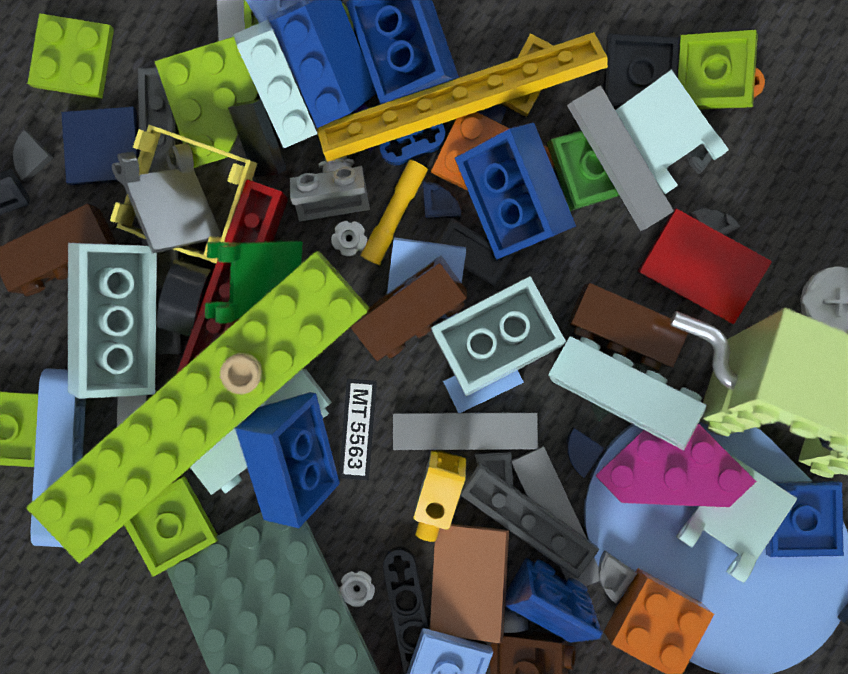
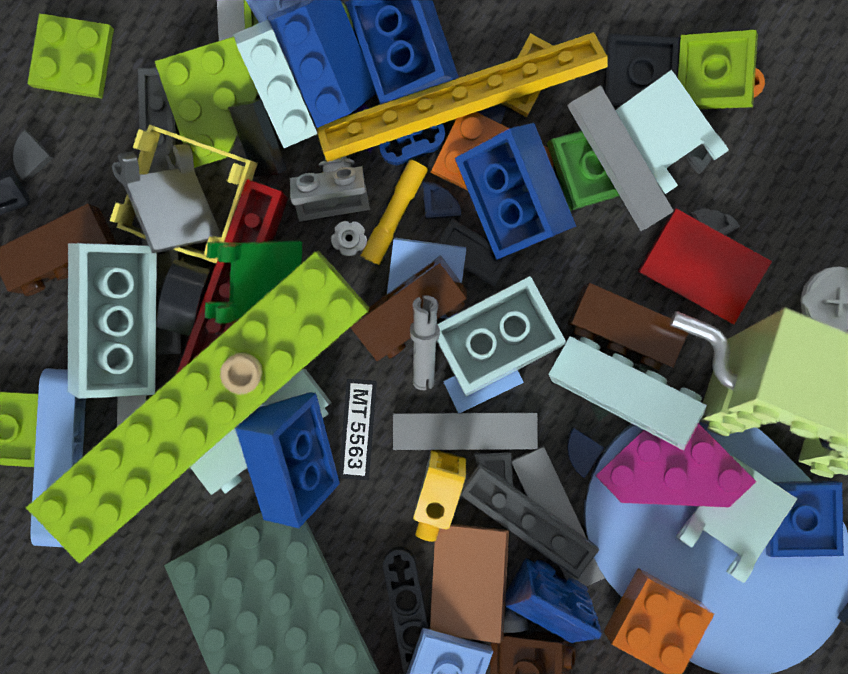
dark blue tile [61,107,140,186] -> none
lime plate [124,476,218,577] -> none
white plate [339,571,375,607] -> none
light grey tile [598,550,637,603] -> none
none -> light grey pin [410,296,440,390]

